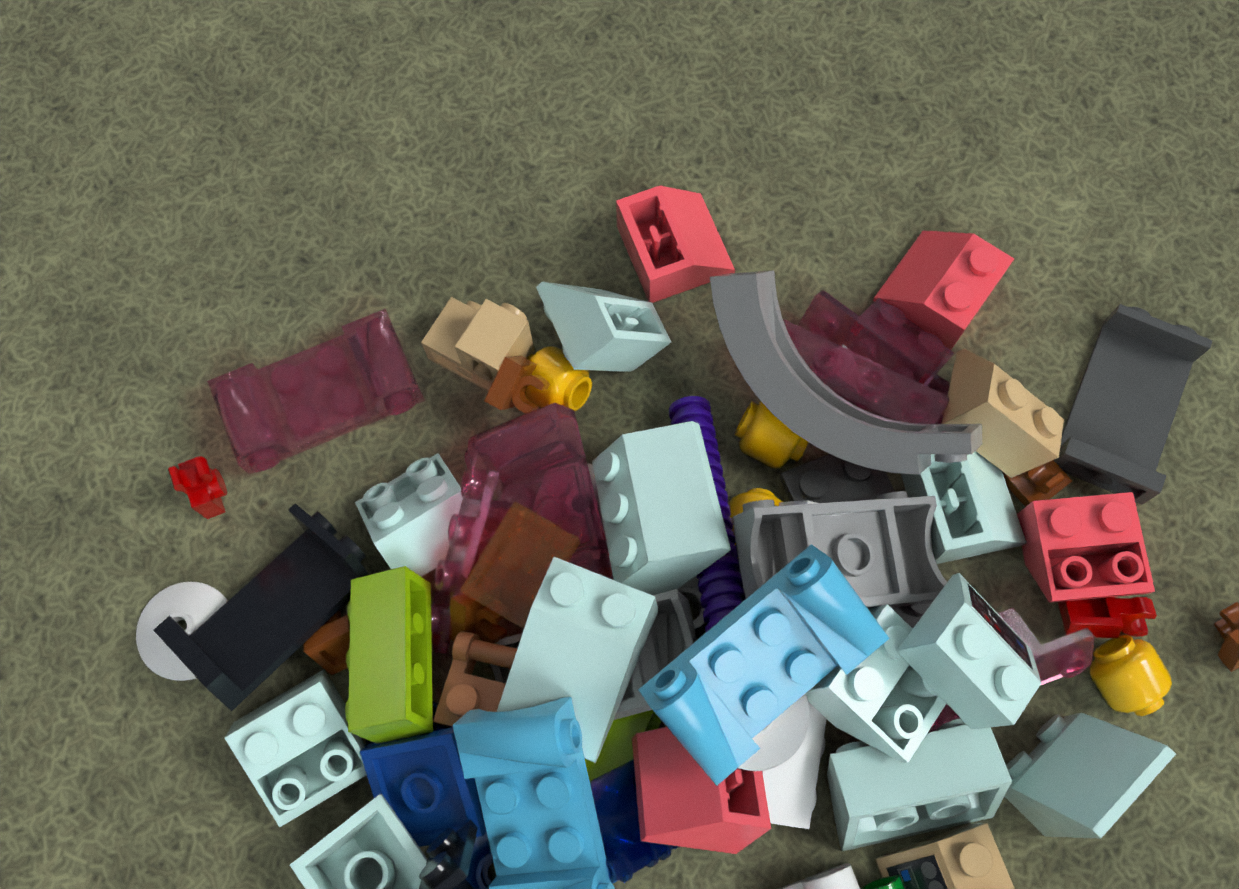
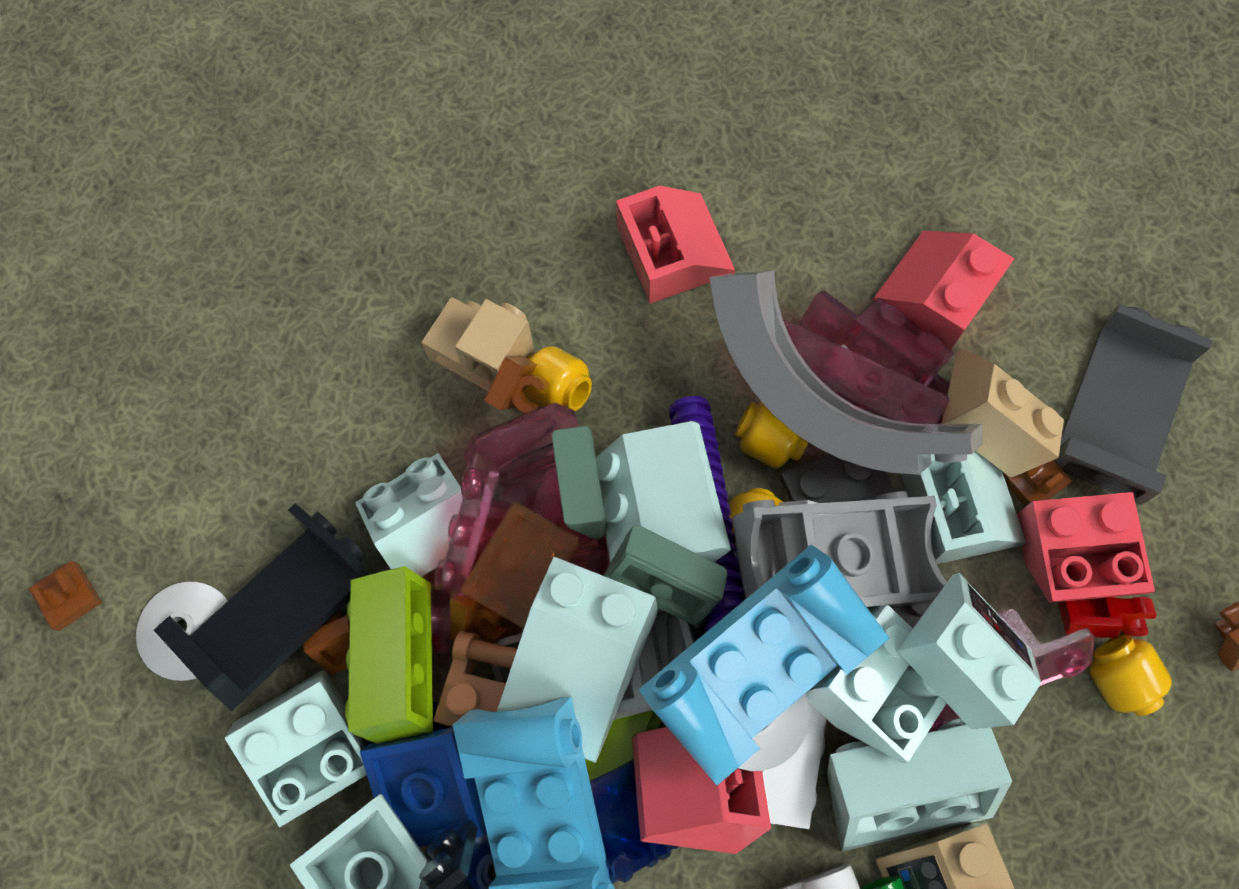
red plate [168,456,227,519] -> none
clear pink piece [207,309,425,474] -> none
light aqua slope [536,282,672,372] -> none
light aqua slope [1004,712,1176,839] -> none
none -> dark orange tile [28,560,102,631]
none -> sand green slope [552,426,605,540]
none -> sand green slope [604,524,727,626]

